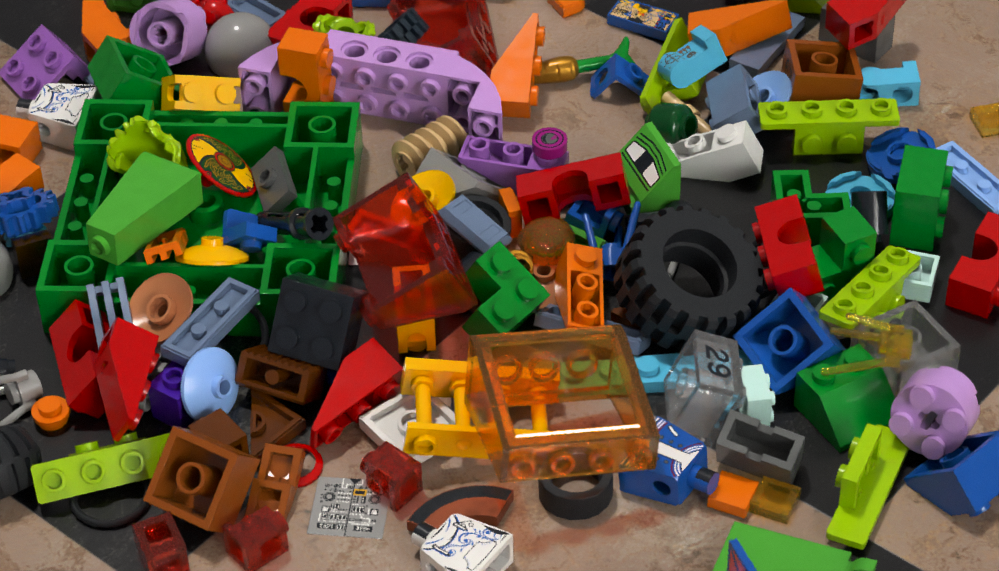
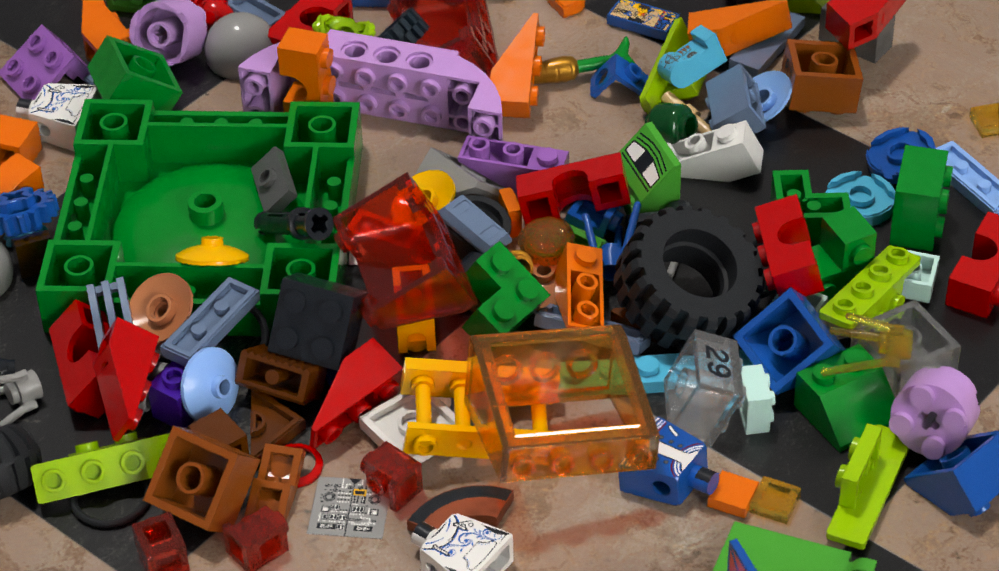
orange plate [31,395,70,431] -> none
bright green slope [86,151,203,266] -> none
lime hair [106,115,188,174] -> none
orange tile [143,227,189,265] -> none
yellow brick [161,74,241,111] -> none
shield [186,134,256,198] -> none
blue bracket [222,209,277,253] -> none
tan piece [391,115,467,181] -> none
magenta tile [532,127,567,160] -> none
black tyre [538,445,613,520] -> none
dark grey brick [716,409,805,489] -> none
lime bracket [758,98,900,155] -> none
black brick [851,191,889,242] -> none
medium azure leg [859,61,921,106] -> none

